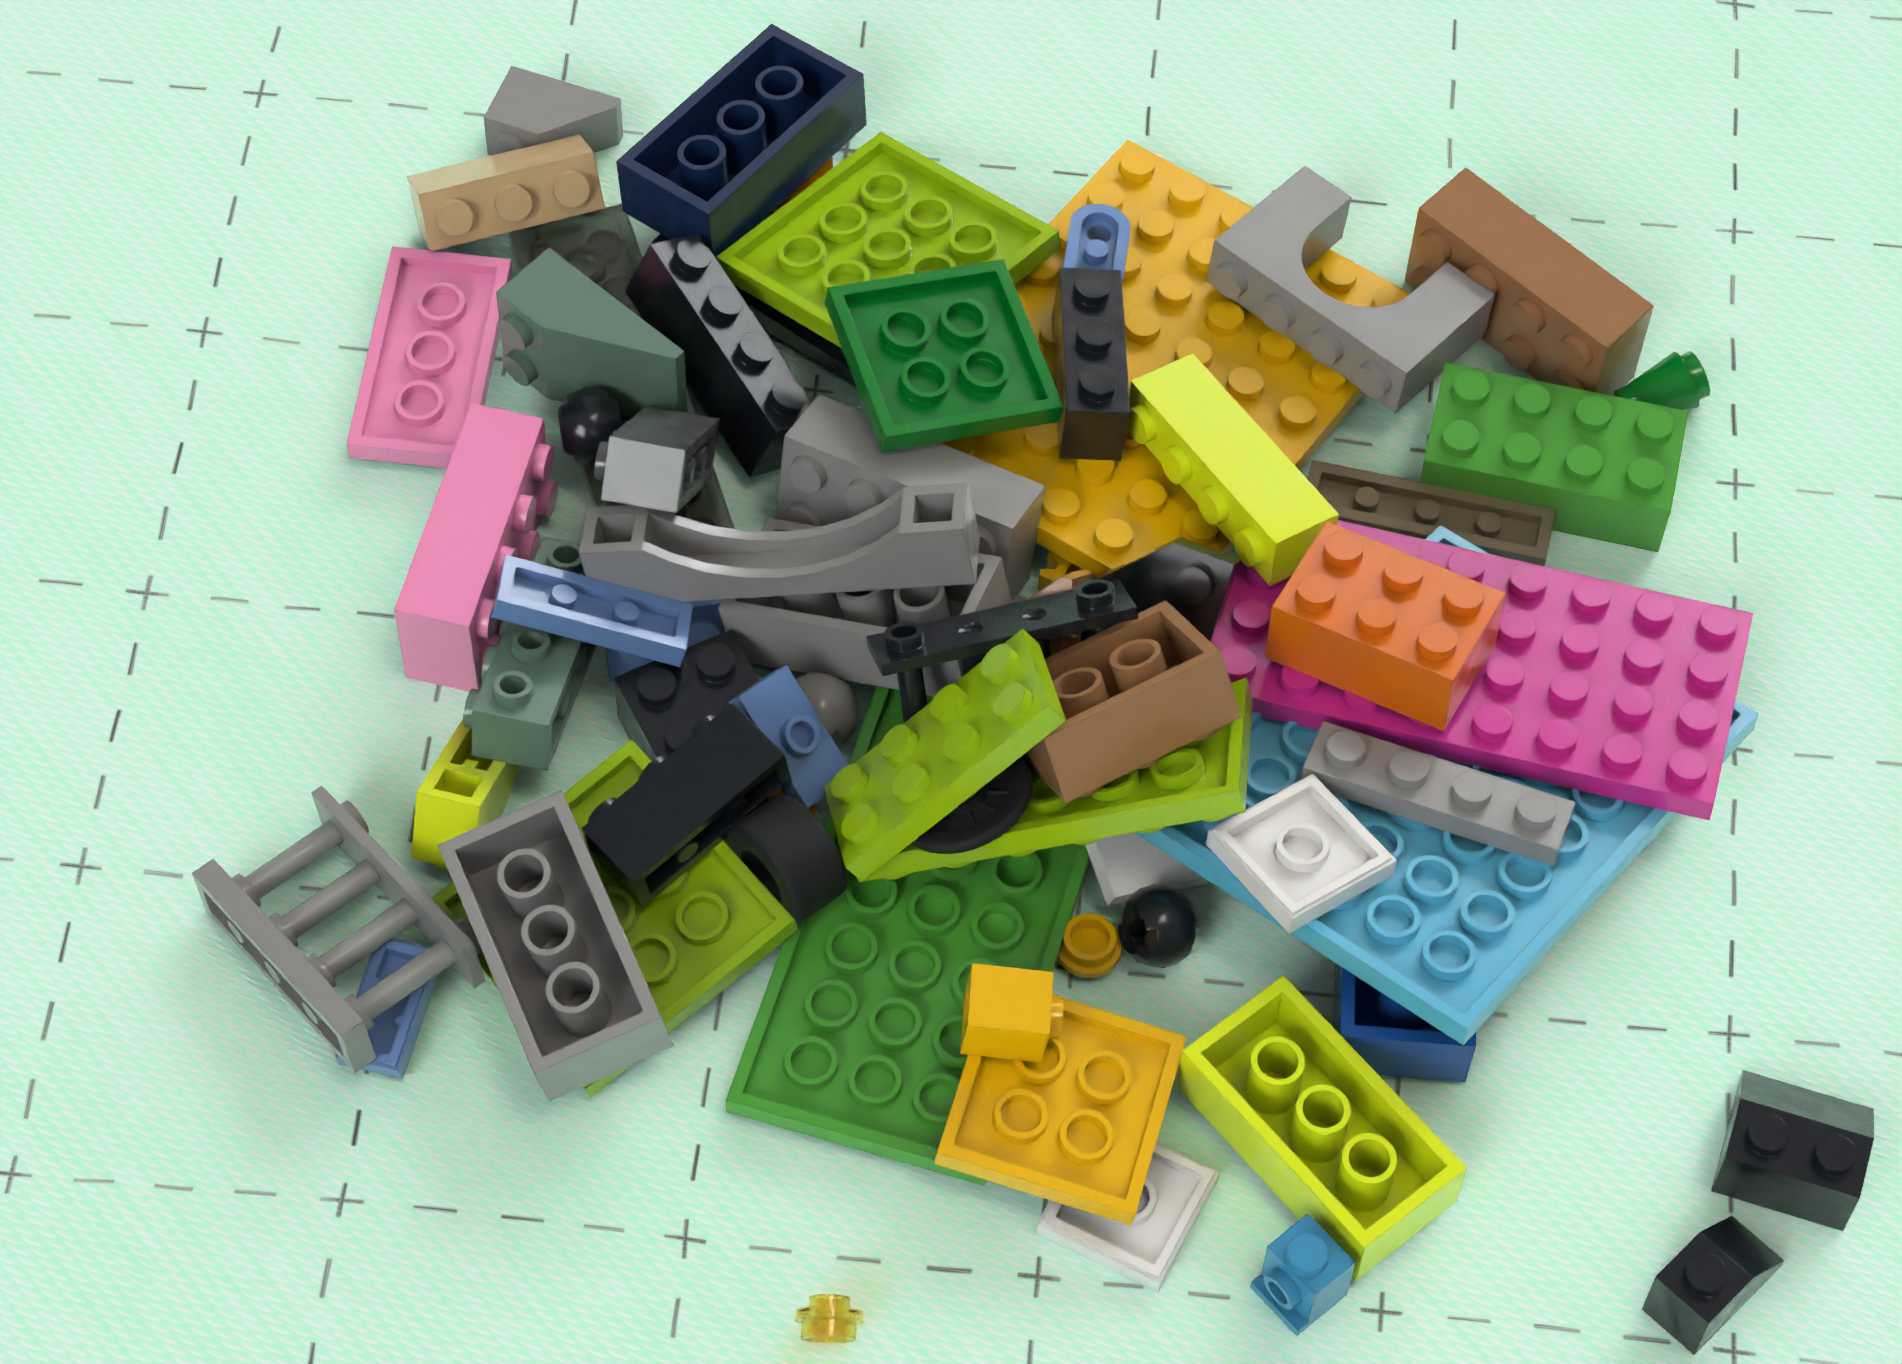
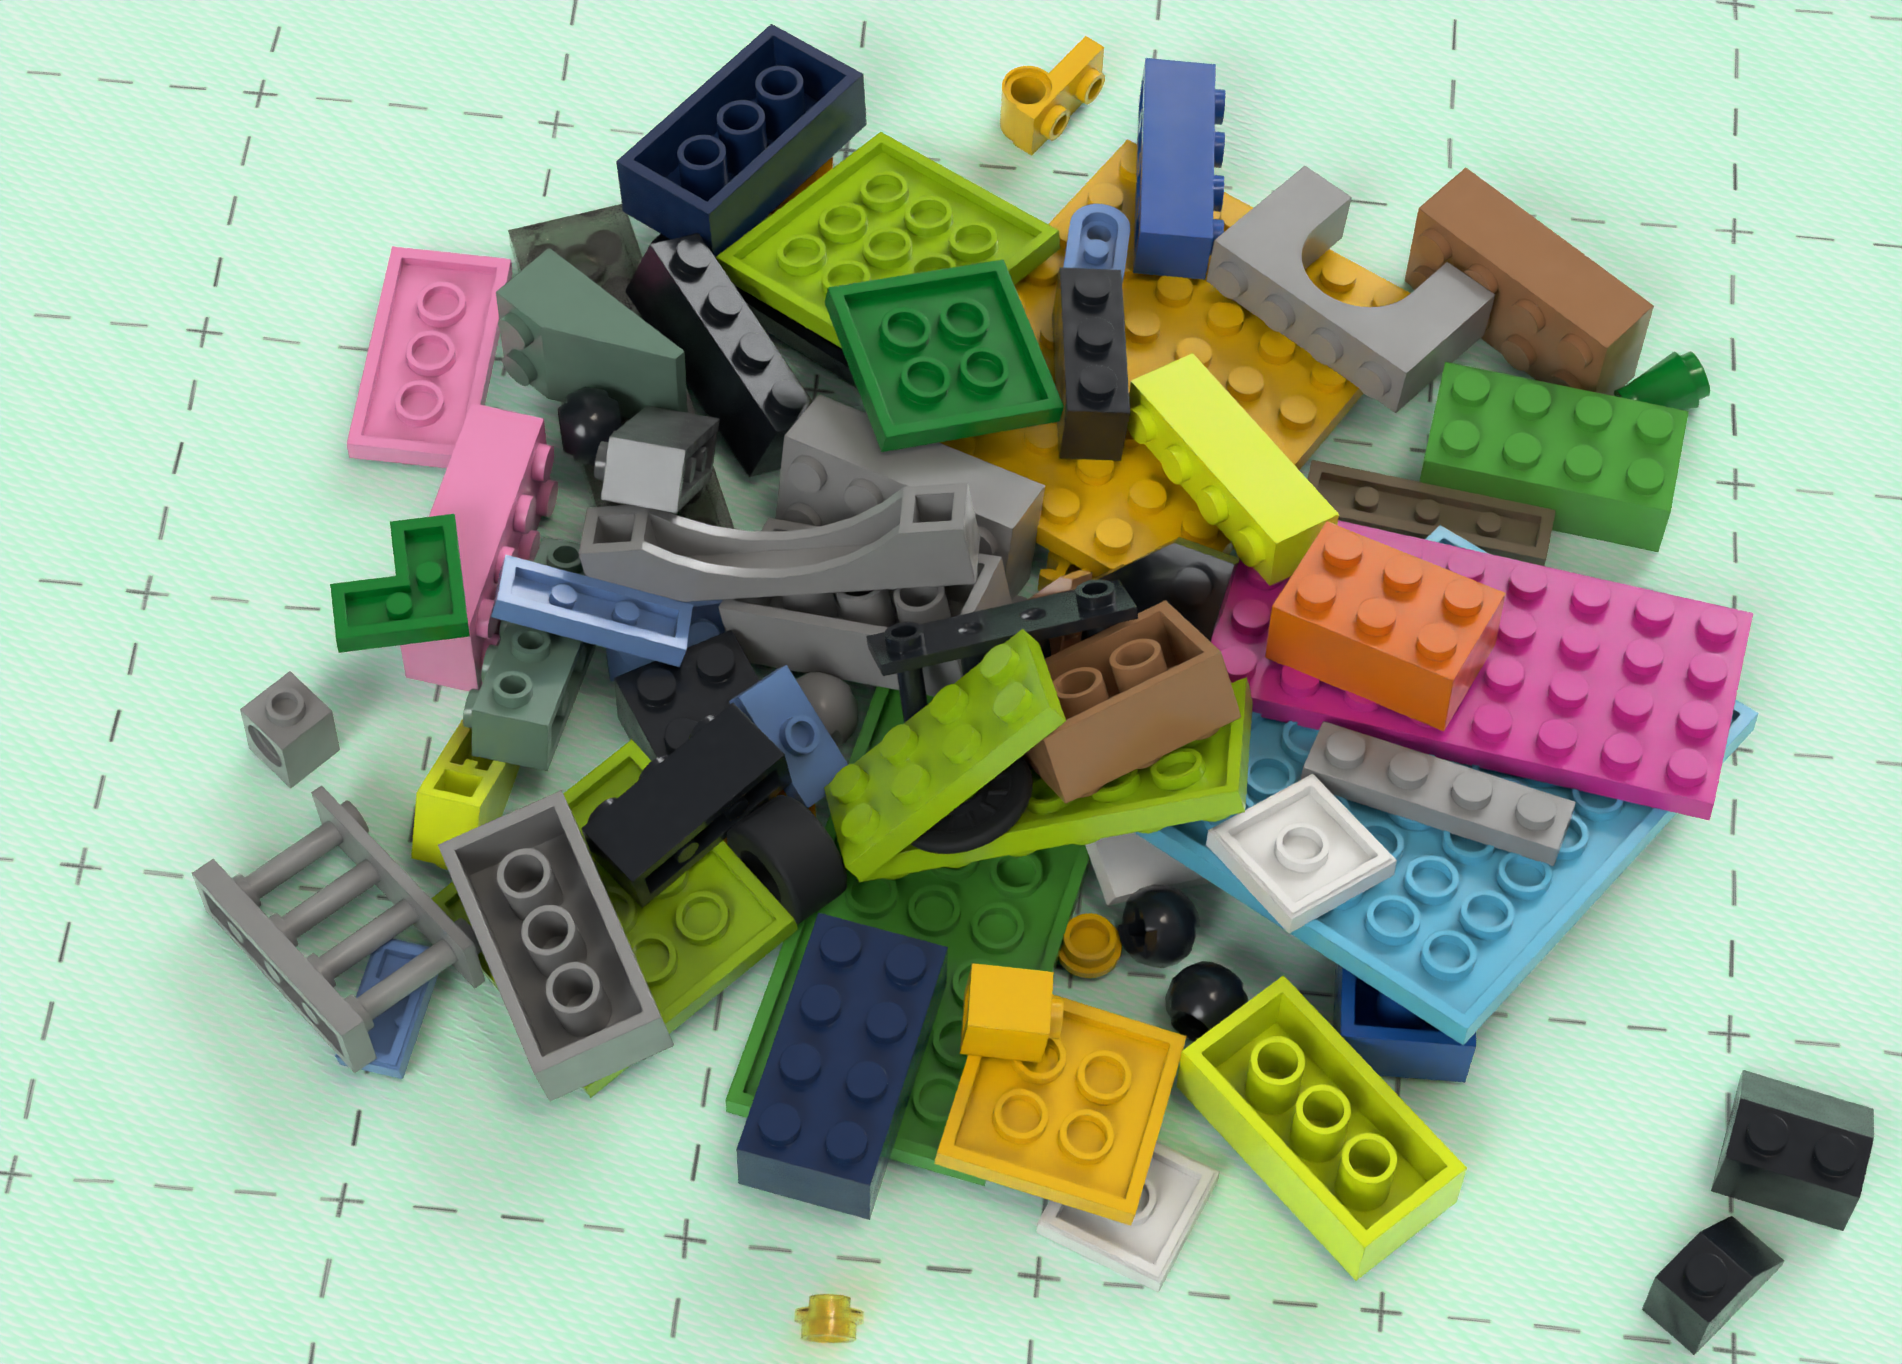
tan brick [407,134,605,251] -> none
light grey slope [483,65,623,155] -> none
dark azure brick [1250,1213,1356,1336] -> none
none -> light grey brick [240,671,340,789]
none -> green plate [330,514,470,653]
none -> dark blue brick [736,913,948,1220]
none -> yellow plate [1000,36,1105,156]
none -> brick [1133,58,1226,280]
none -> black piece [1165,961,1248,1042]

